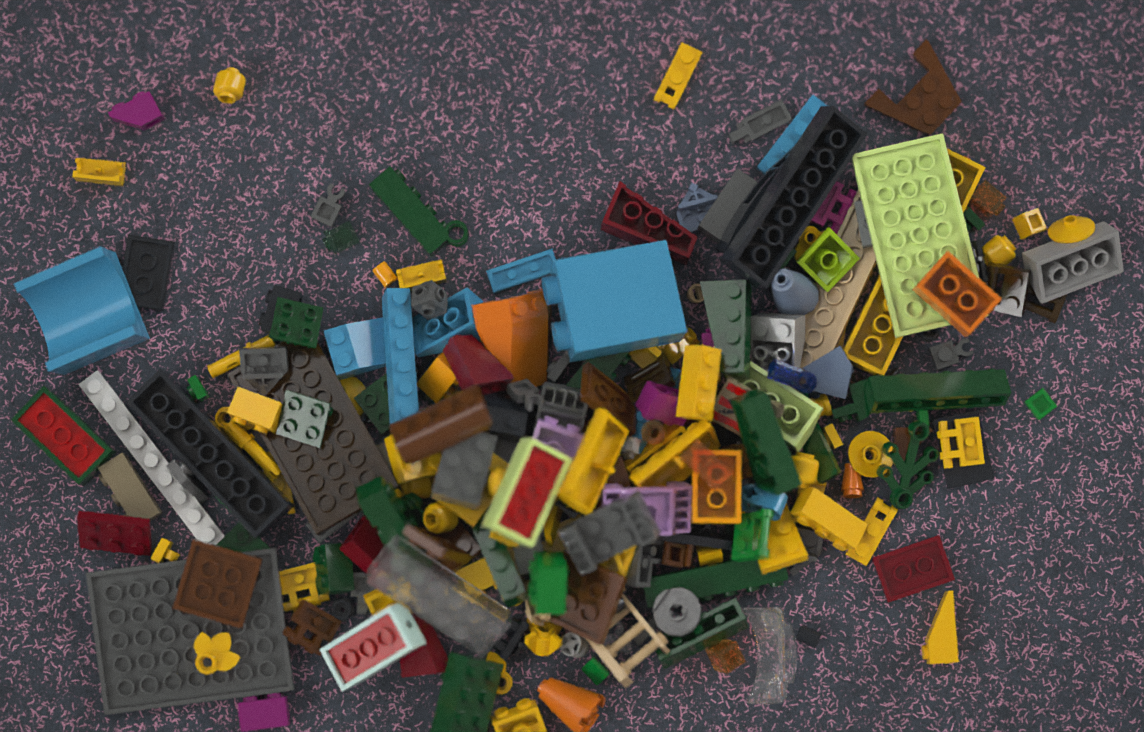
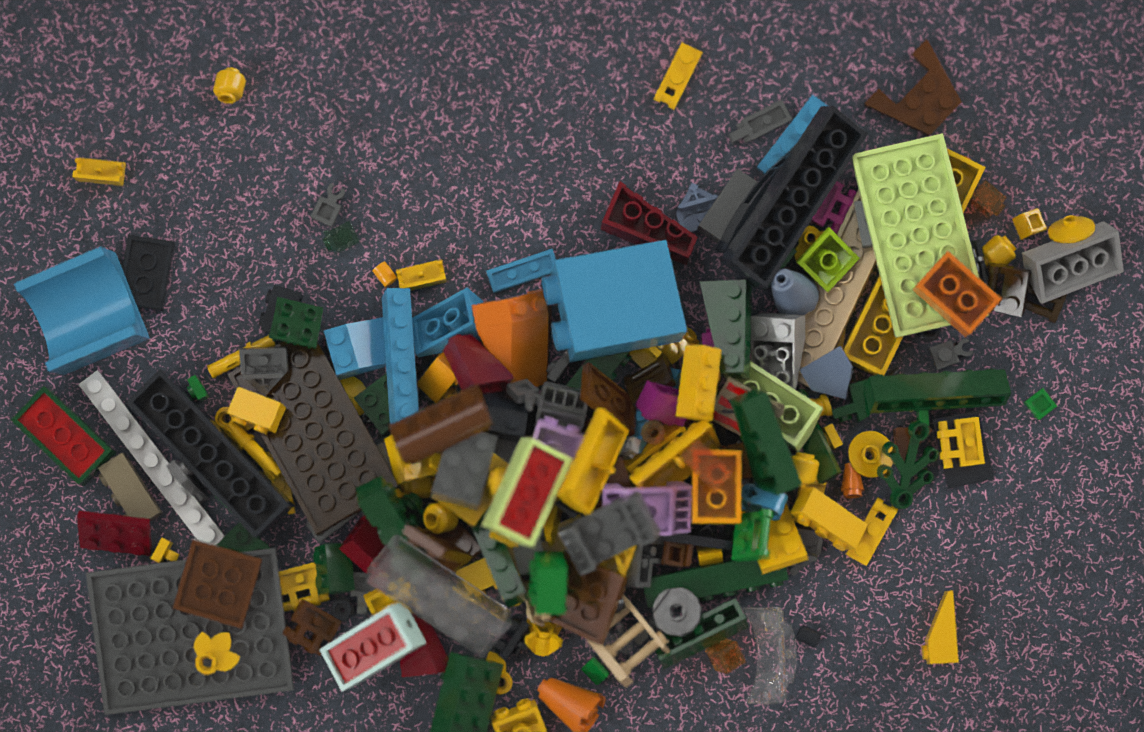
magenta slope [108,91,165,130] -> none
magenta brick [237,692,291,732] -> none
hinge [276,389,333,448] -> none
dark green hinge [369,166,468,257] -> none
dark grey brick [411,280,448,320] -> none
light grey wheel [560,632,589,658] -> none
tan hinge [687,284,704,303] -> none
clear blue piece [767,358,817,393] -> none
dark red plate [872,535,955,603] -> none
dark green tile [963,207,985,231] -> none

